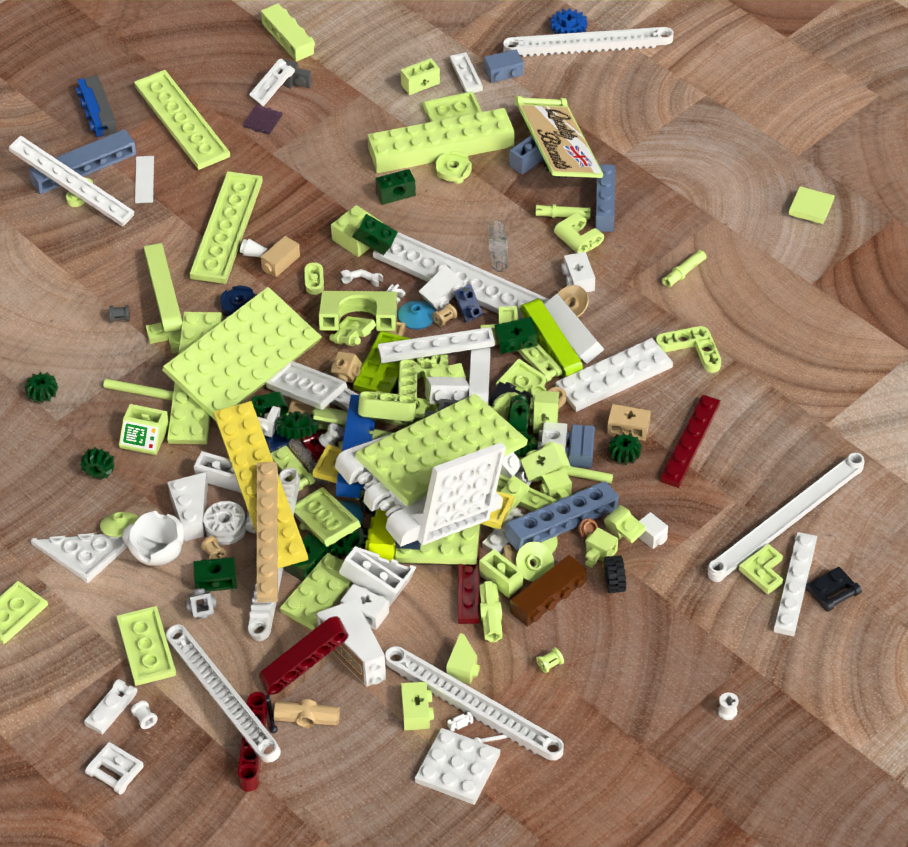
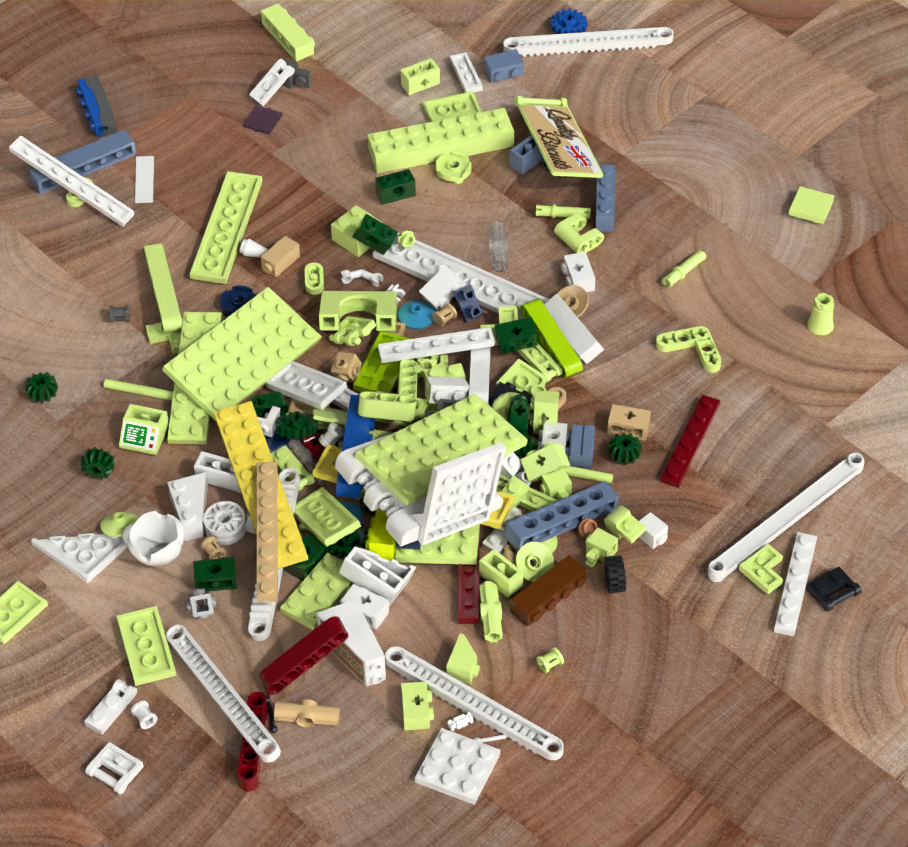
yellowish green plate [134,70,230,170] -> none
white plate [555,338,673,412] -> none
white bush [718,692,739,720] -> none
none -> yellowish green plate [398,230,415,248]
none -> yellowish green plant [807,293,834,335]

